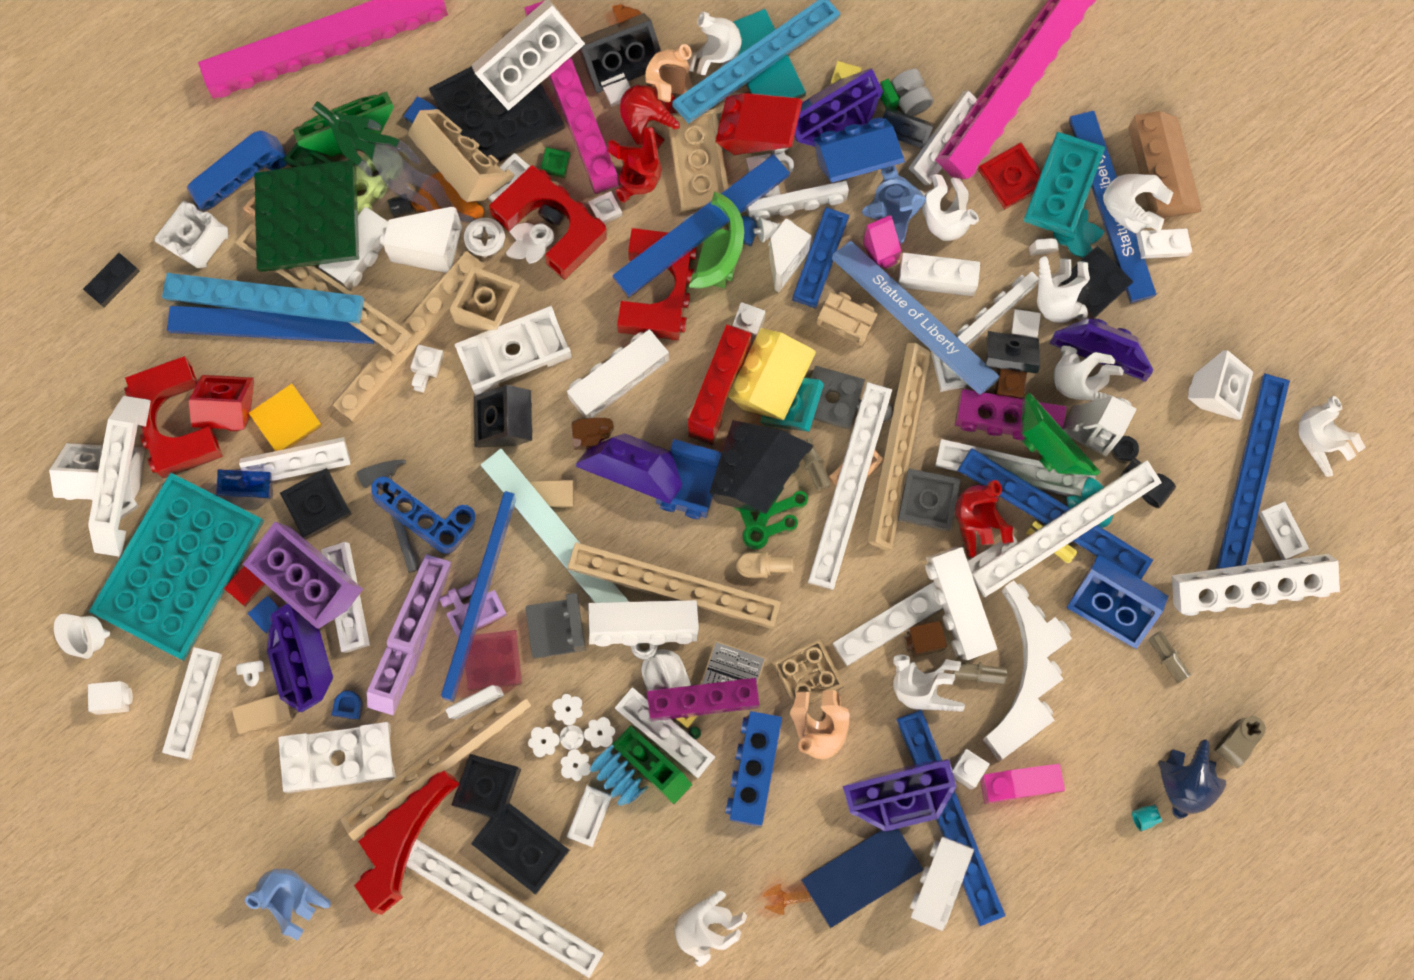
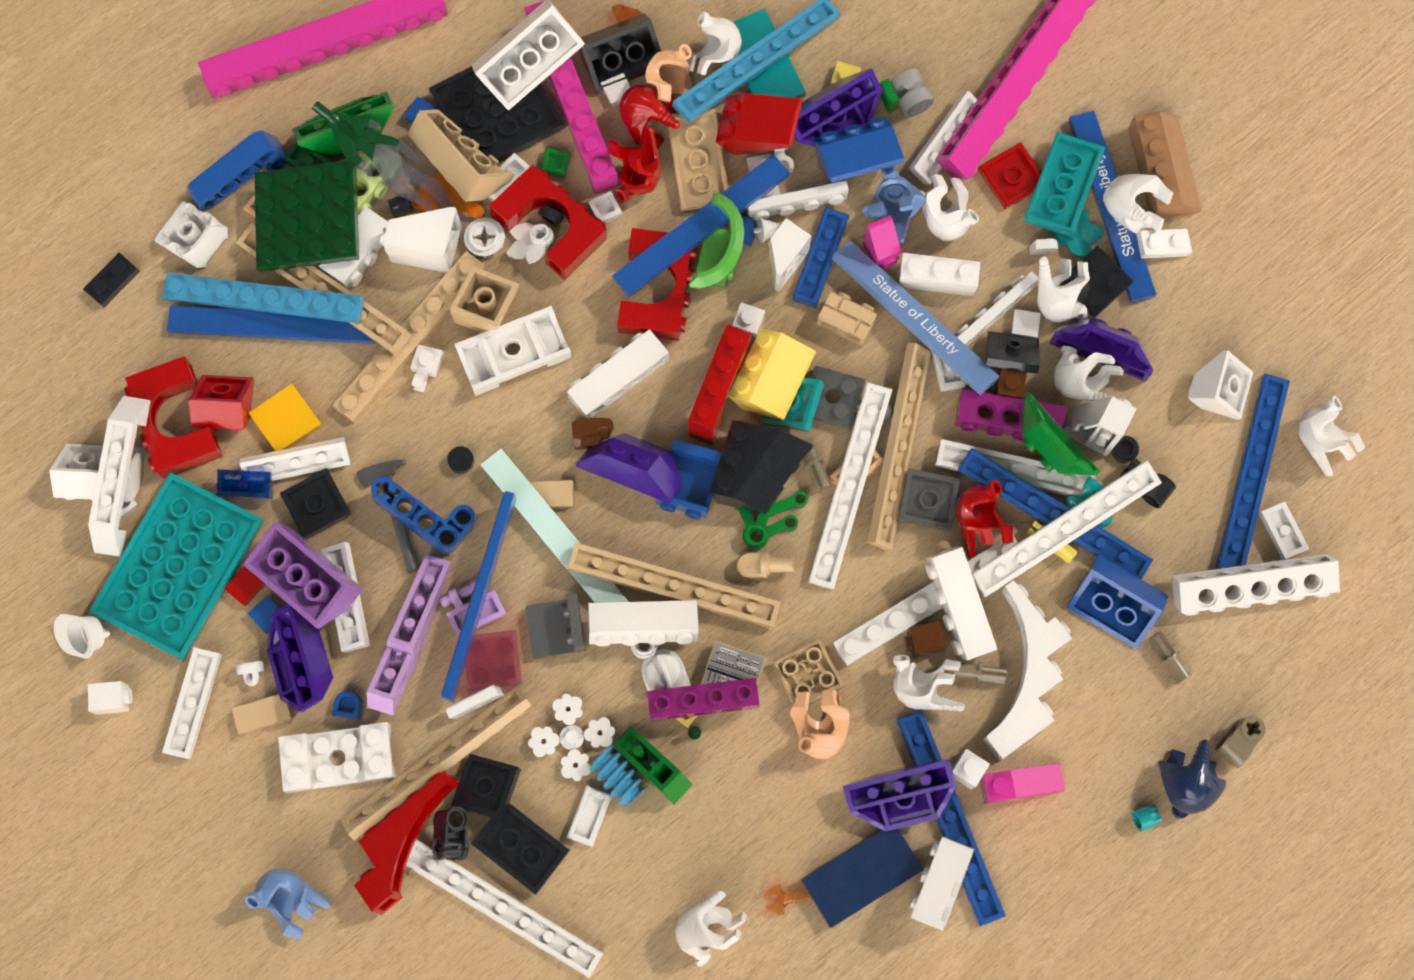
black slope [474,385,533,448] -> none
white plate [615,687,715,779] -> none
blue brick [725,711,782,827] -> none
black plate [883,107,934,148] -> none
none -> black piece [432,806,469,860]
none -> black tile [447,446,474,474]

